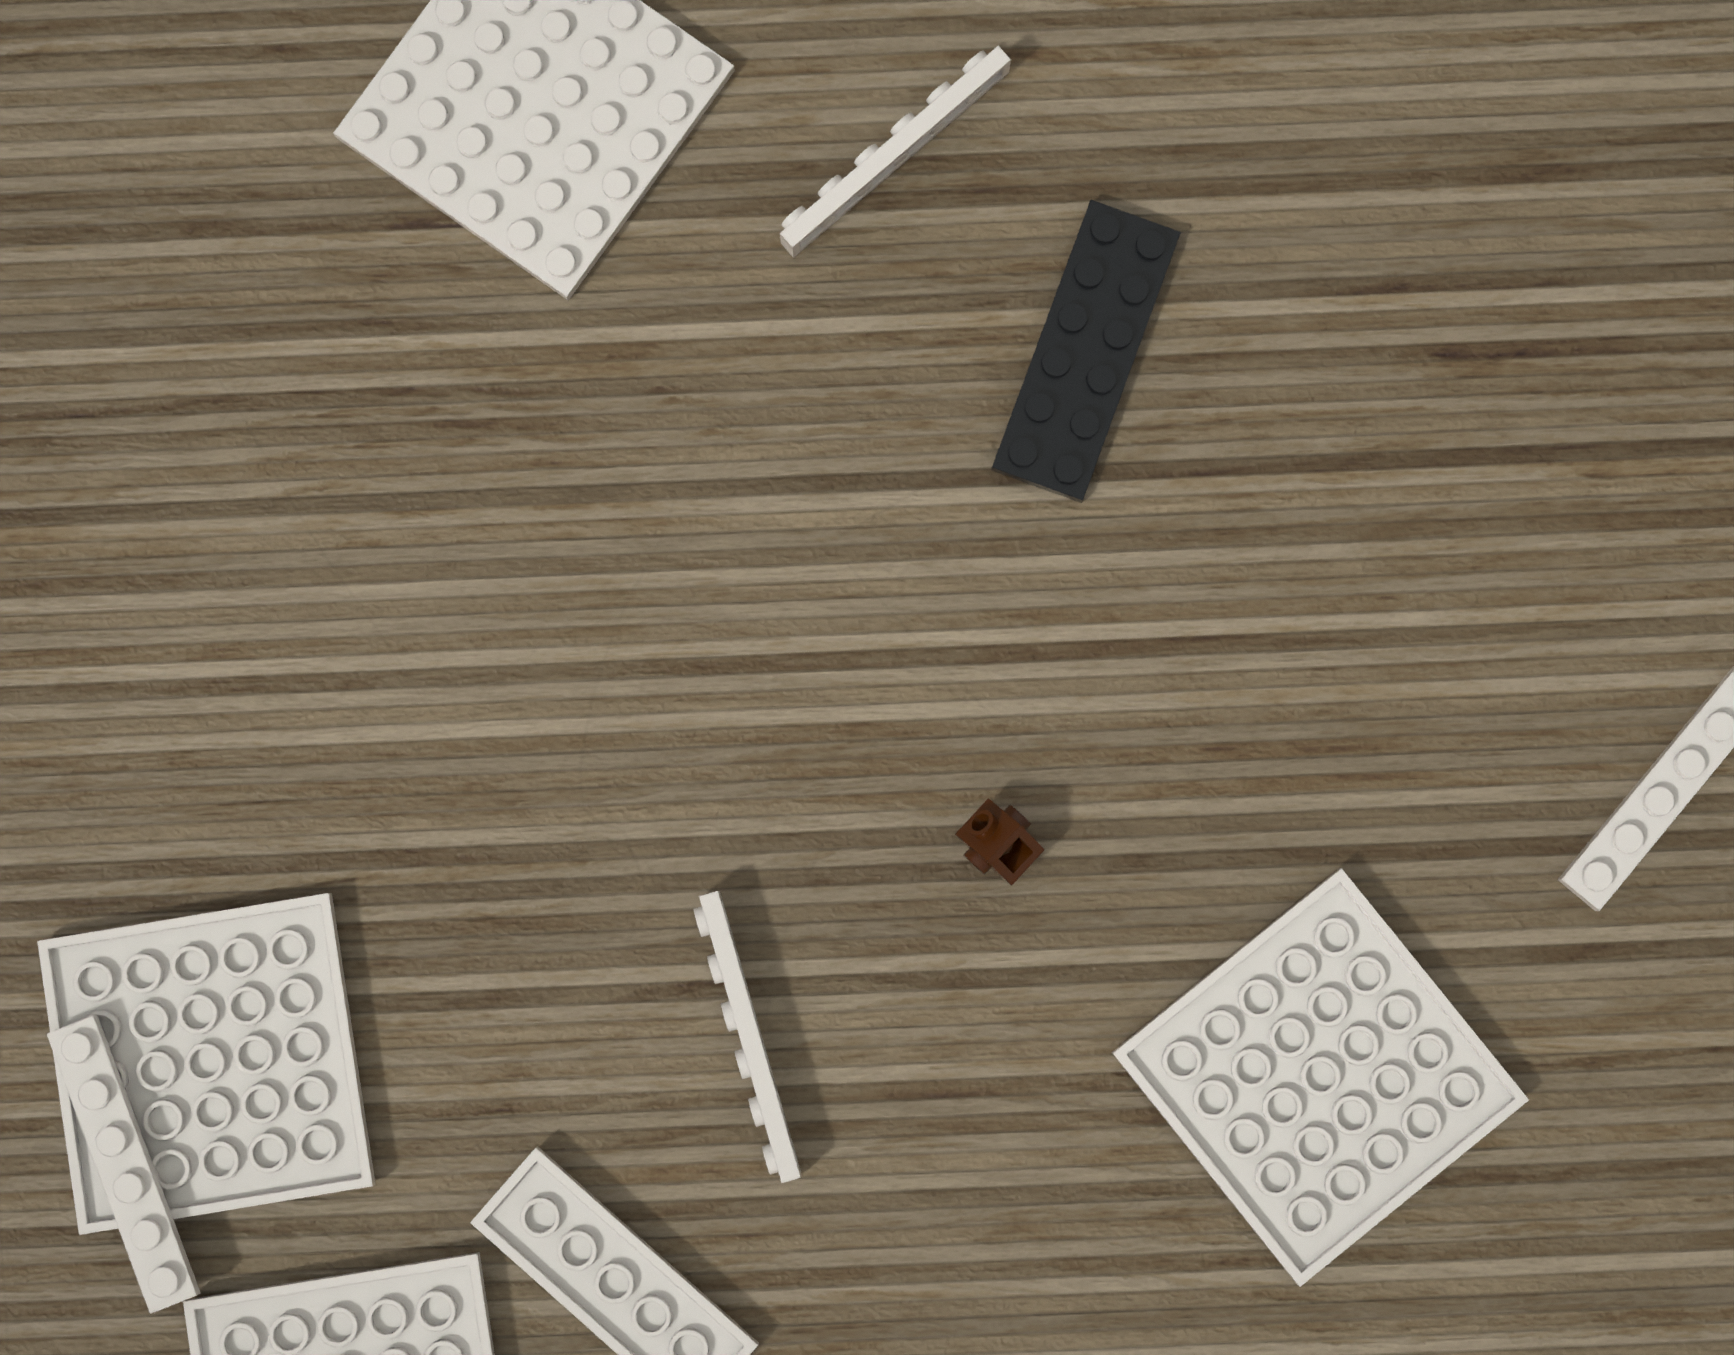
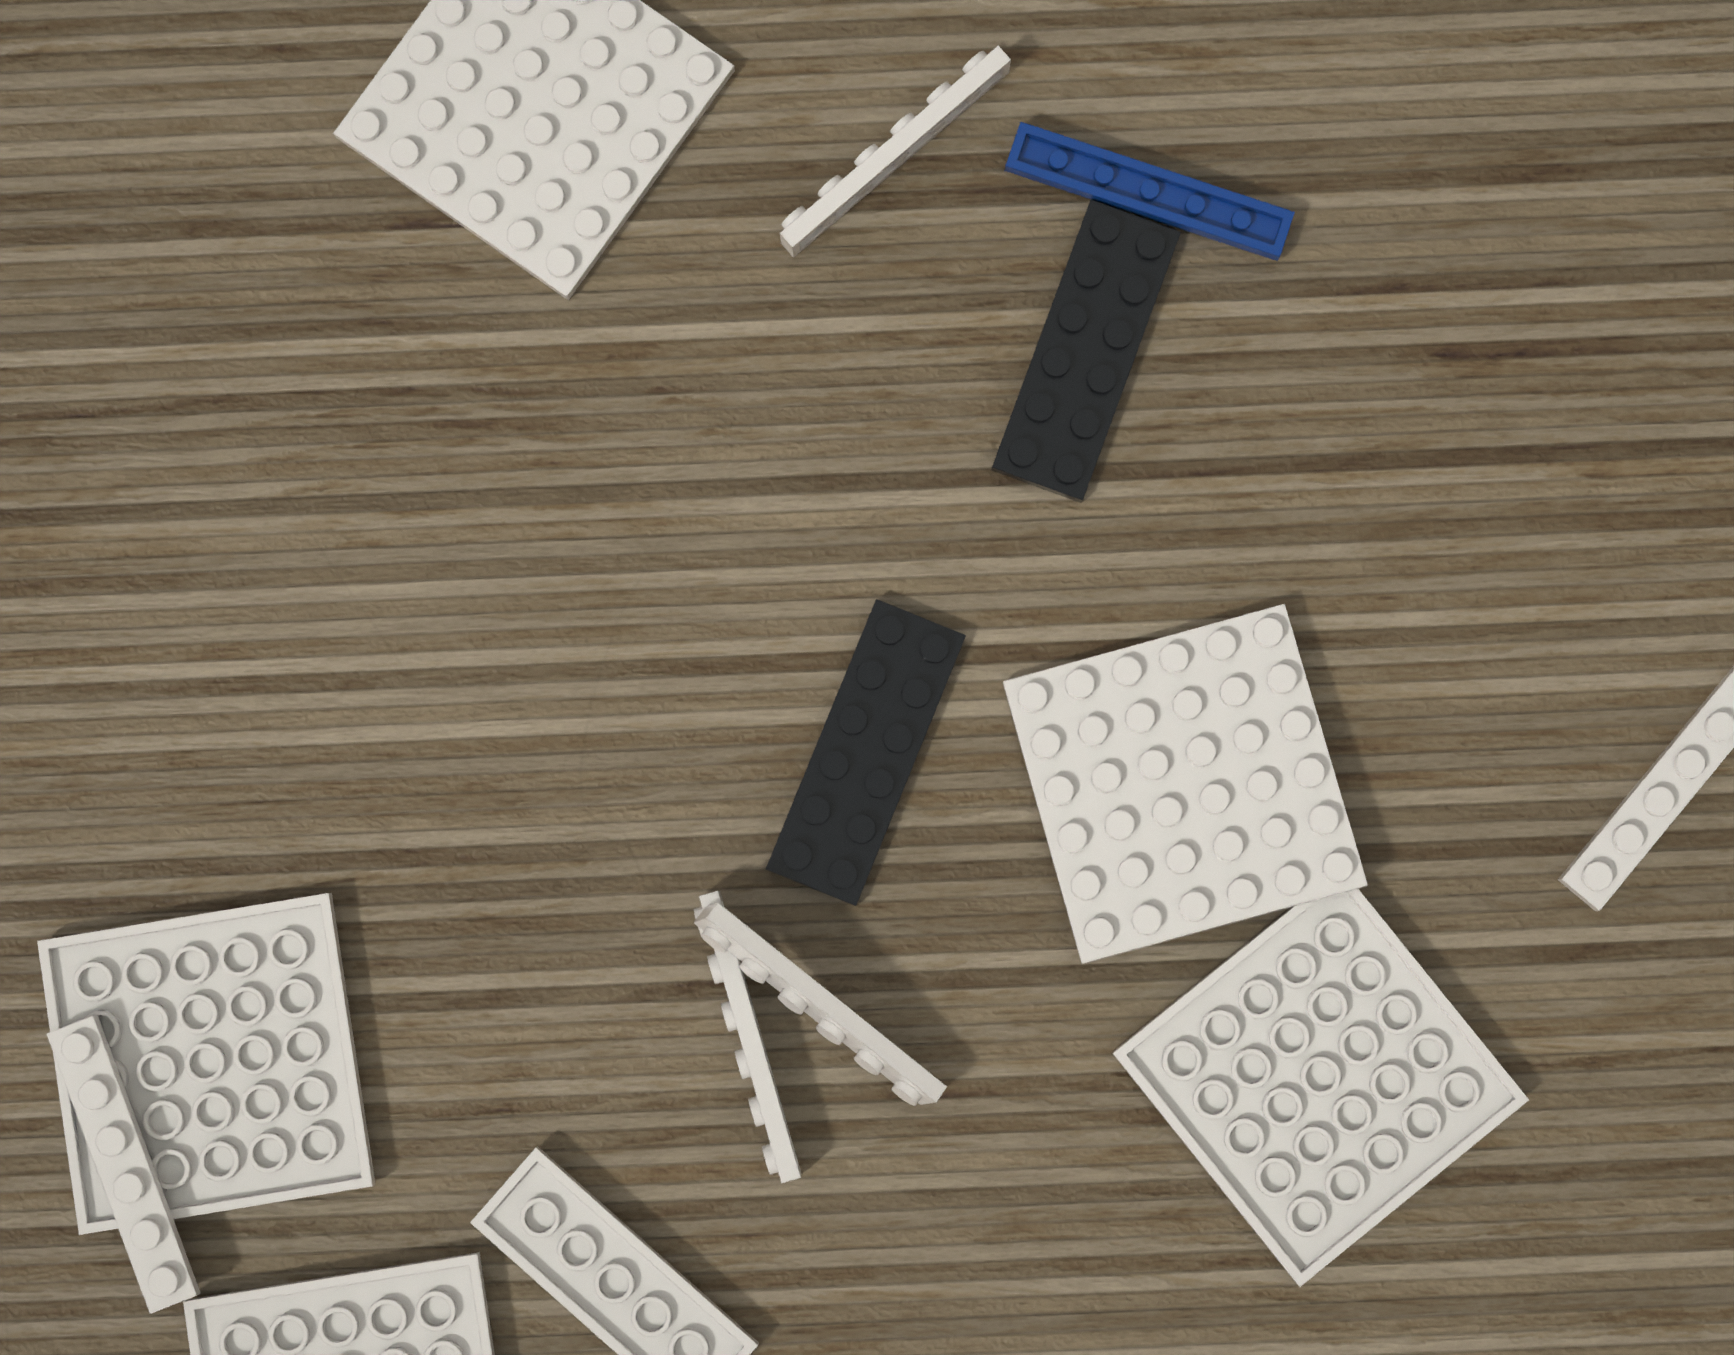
reddish brown brick [955,798,1045,886] -> none
none -> white plate [694,902,947,1106]
none -> black plate [766,599,966,906]
none -> white plate [1003,604,1368,965]
none -> blue plate [1005,121,1295,261]

